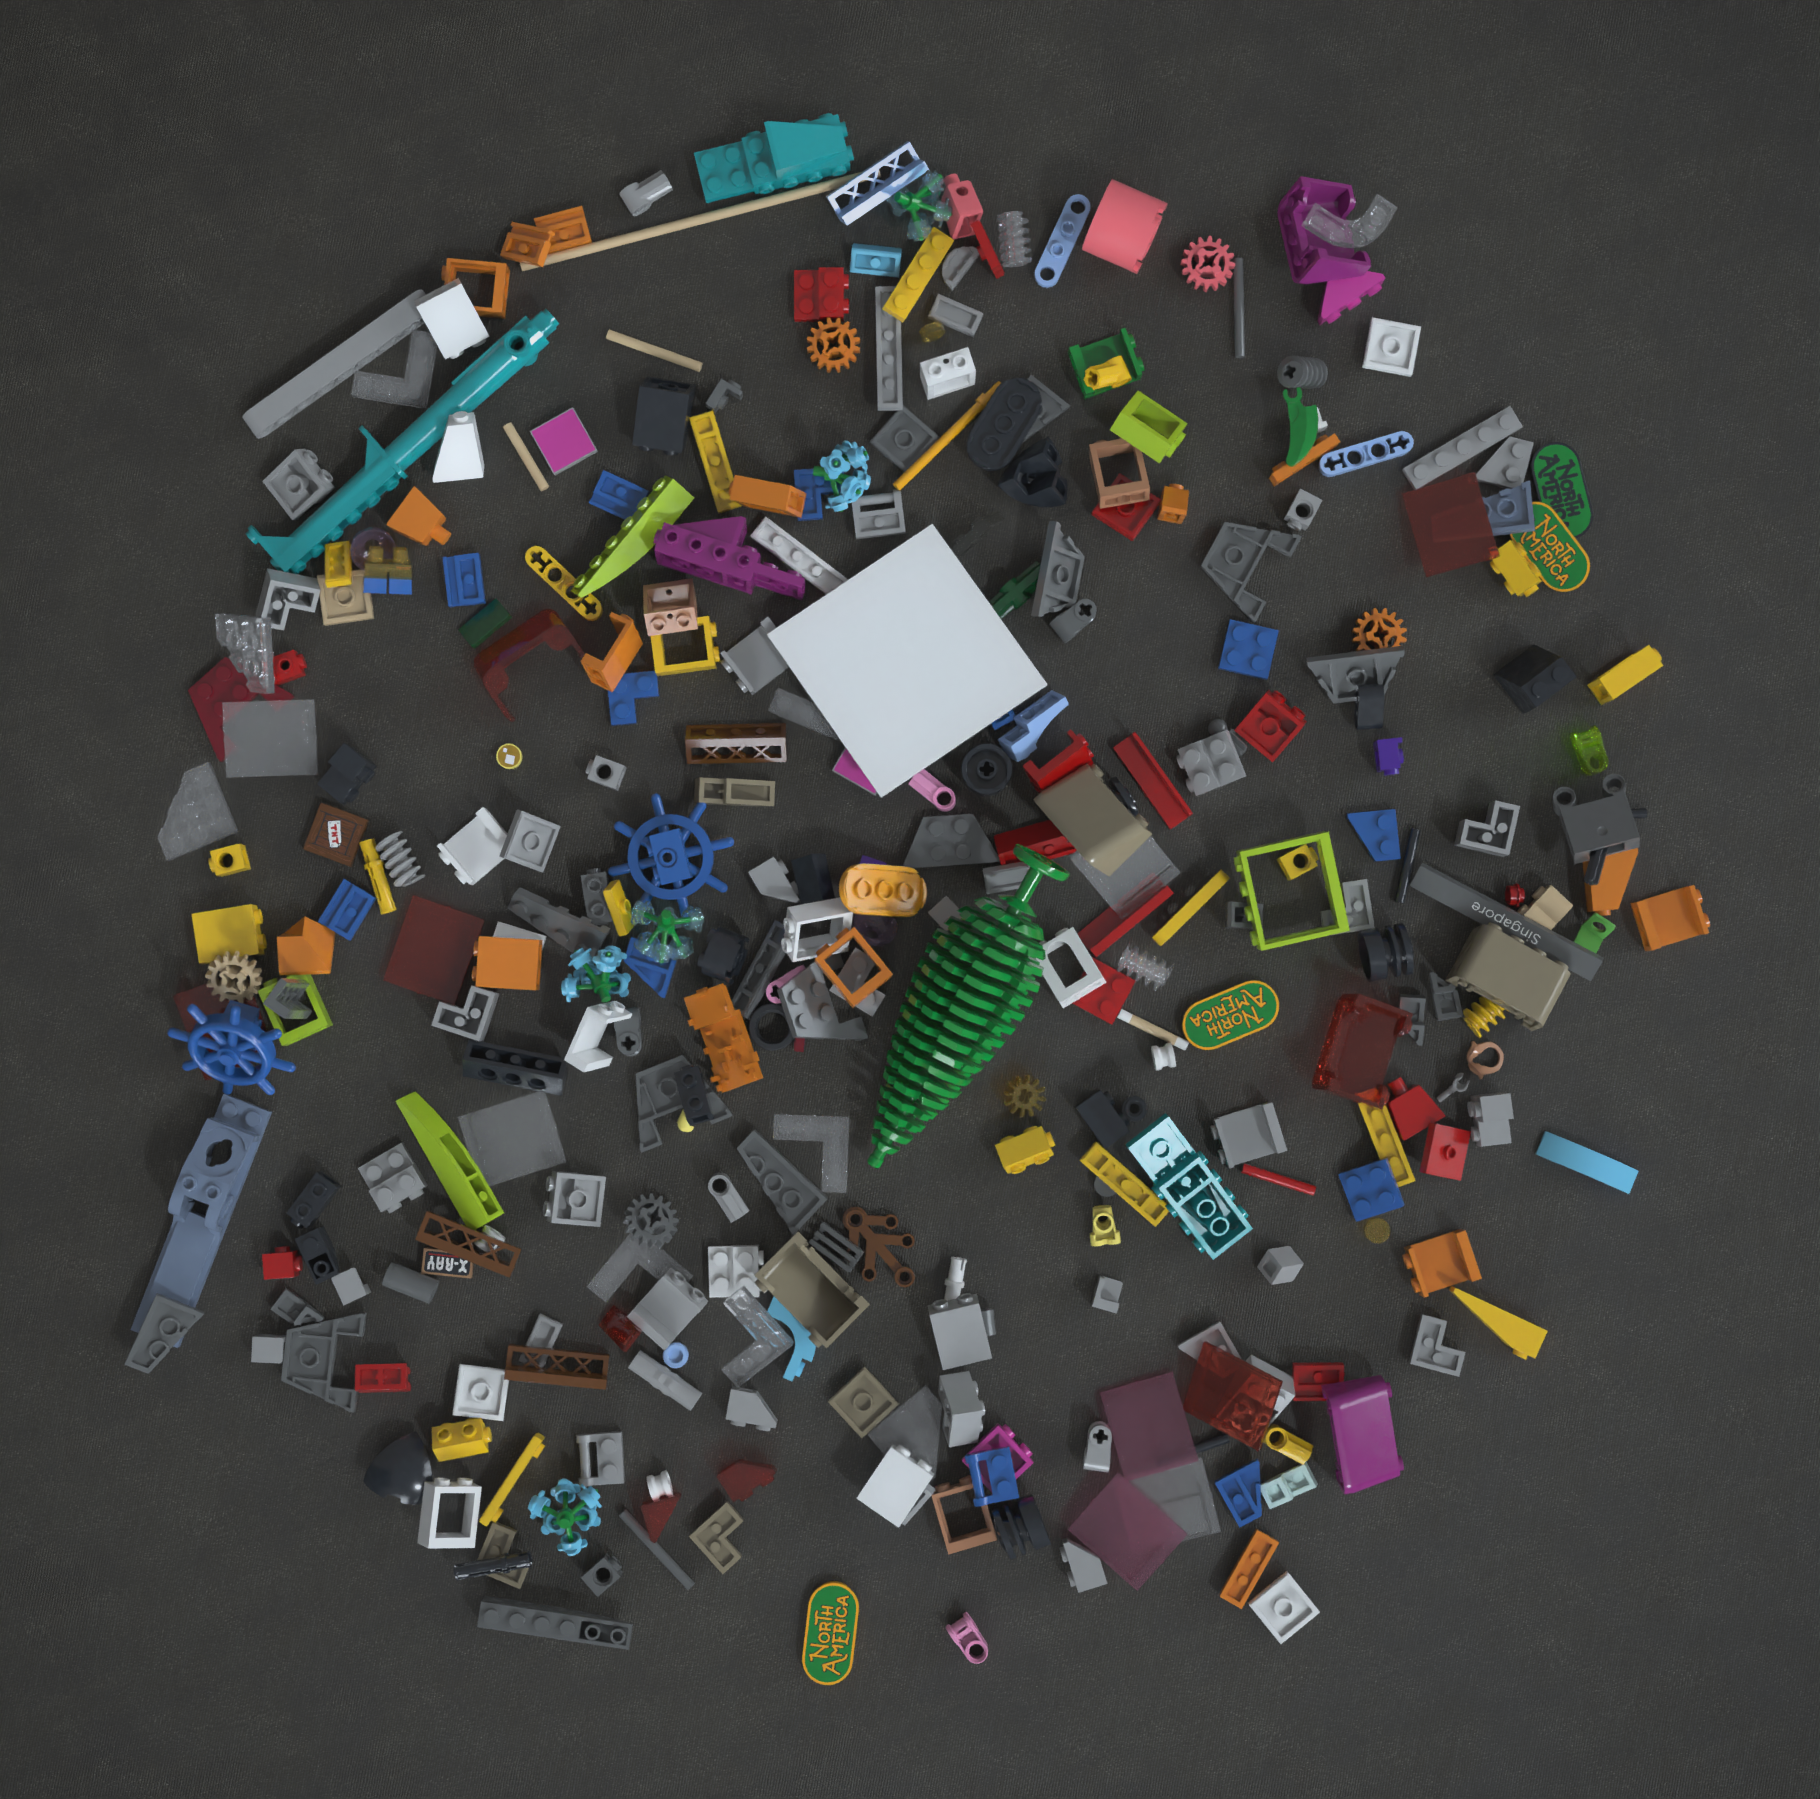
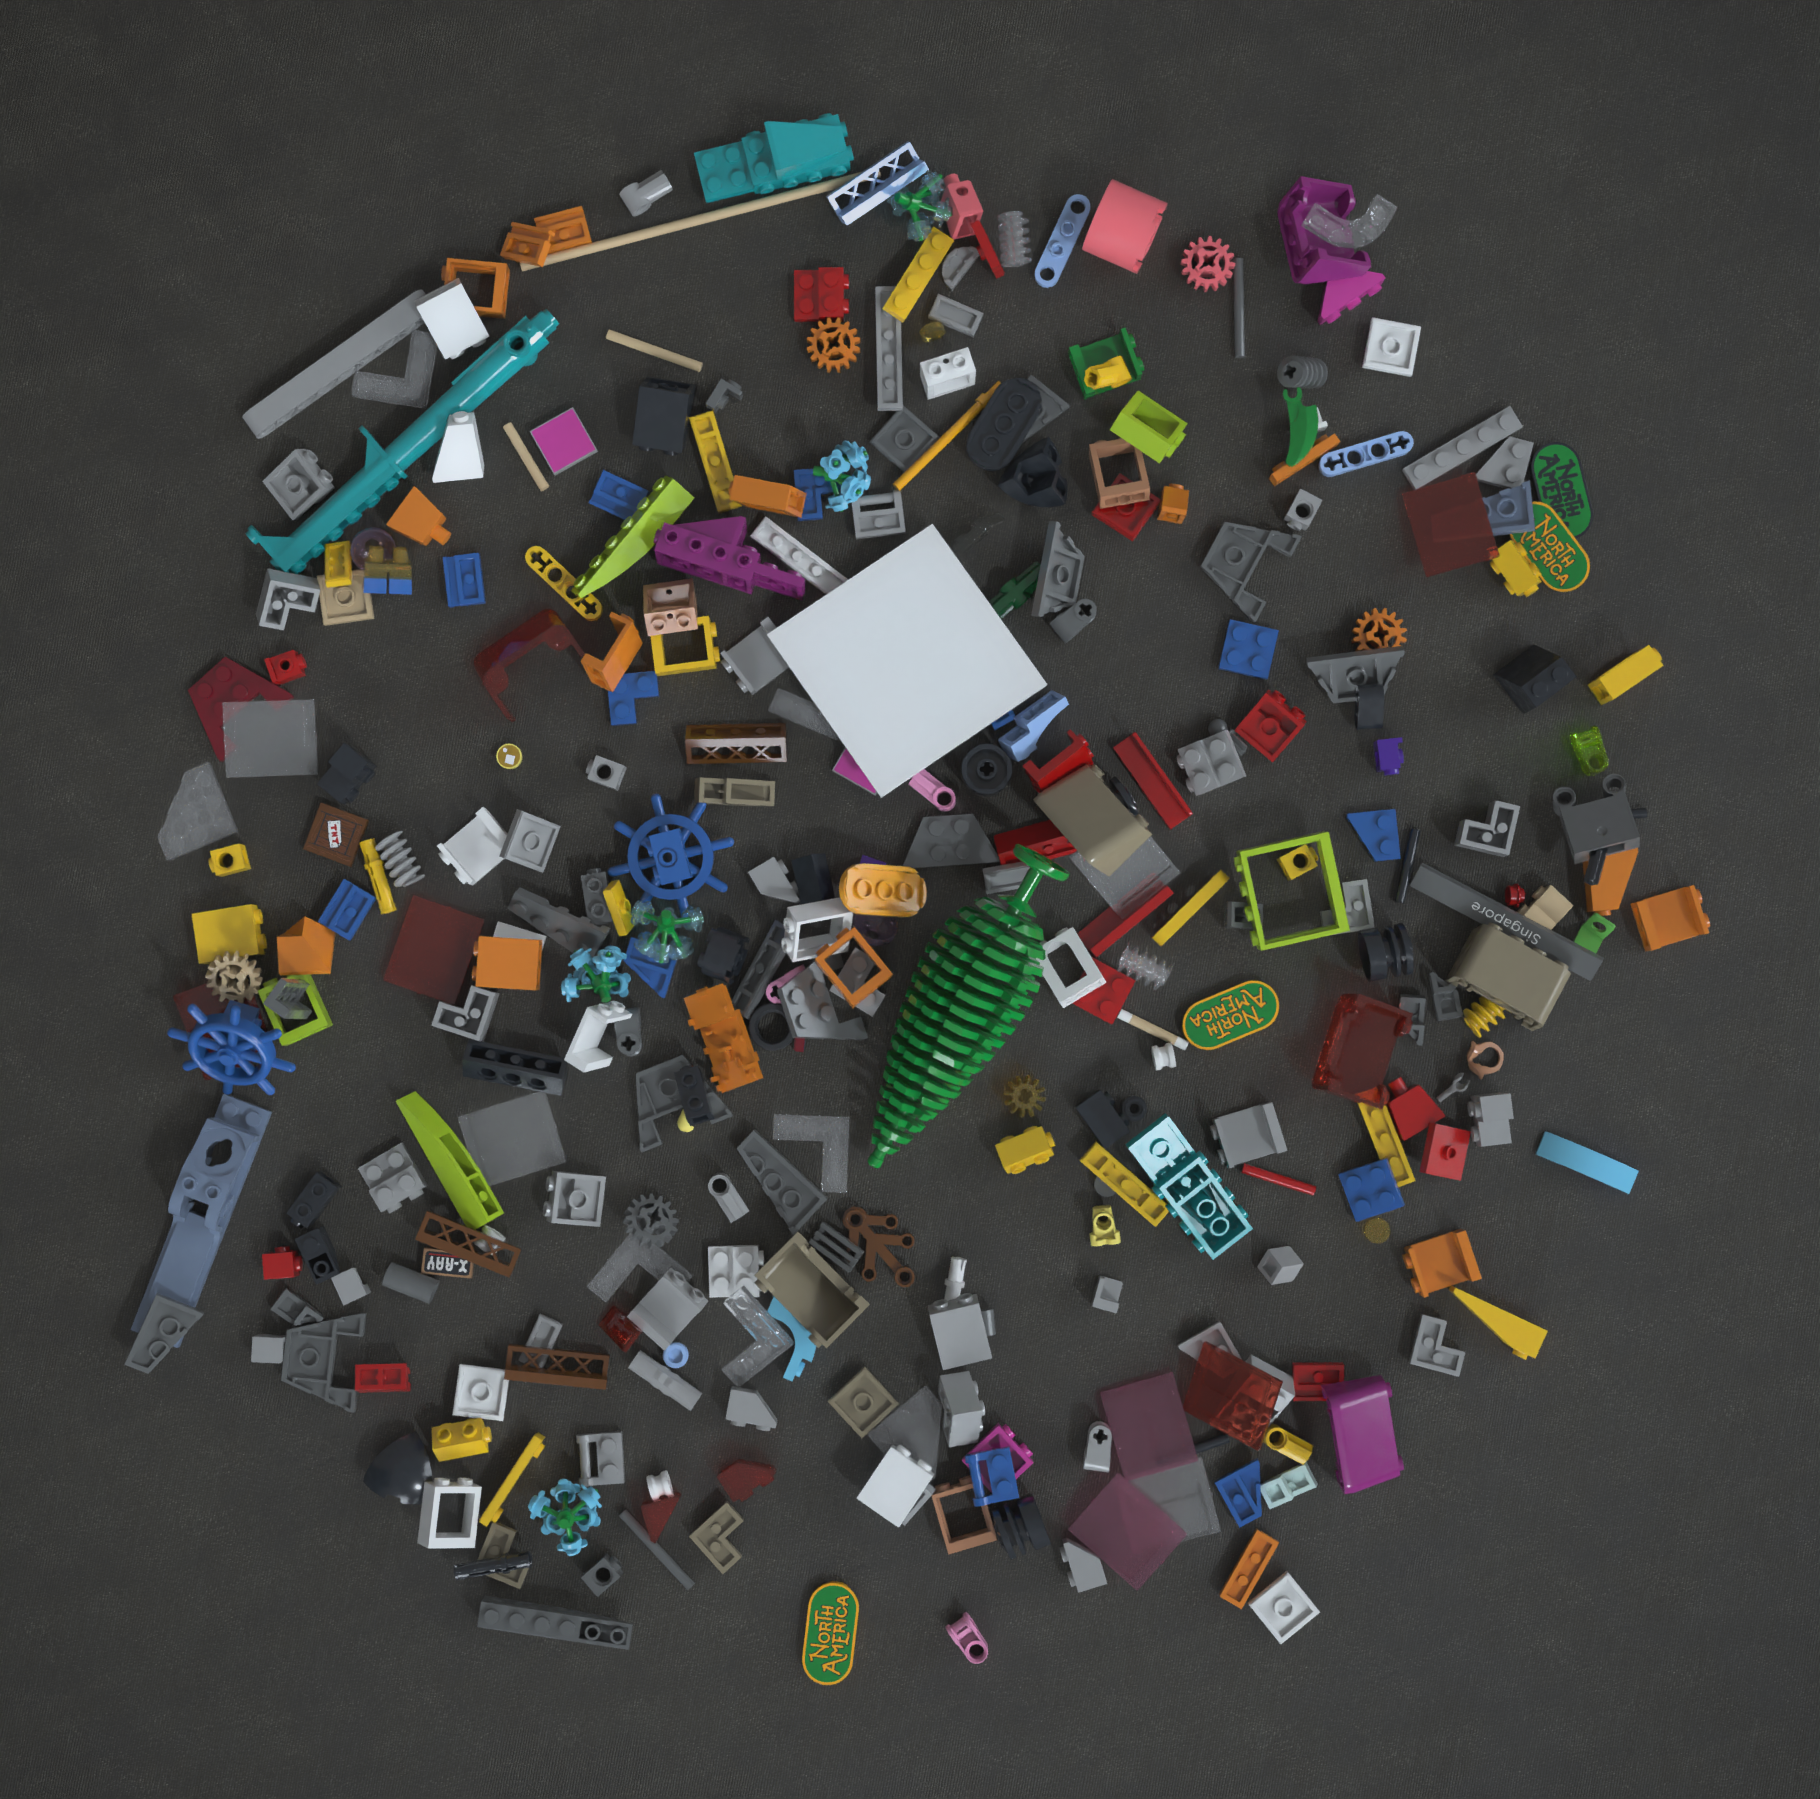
clear plate [215,613,275,694] -> none
dark green slope [458,598,512,649] -> none
medium azure slope [850,243,902,278] -> none
light grey panel [928,896,962,932] -> none

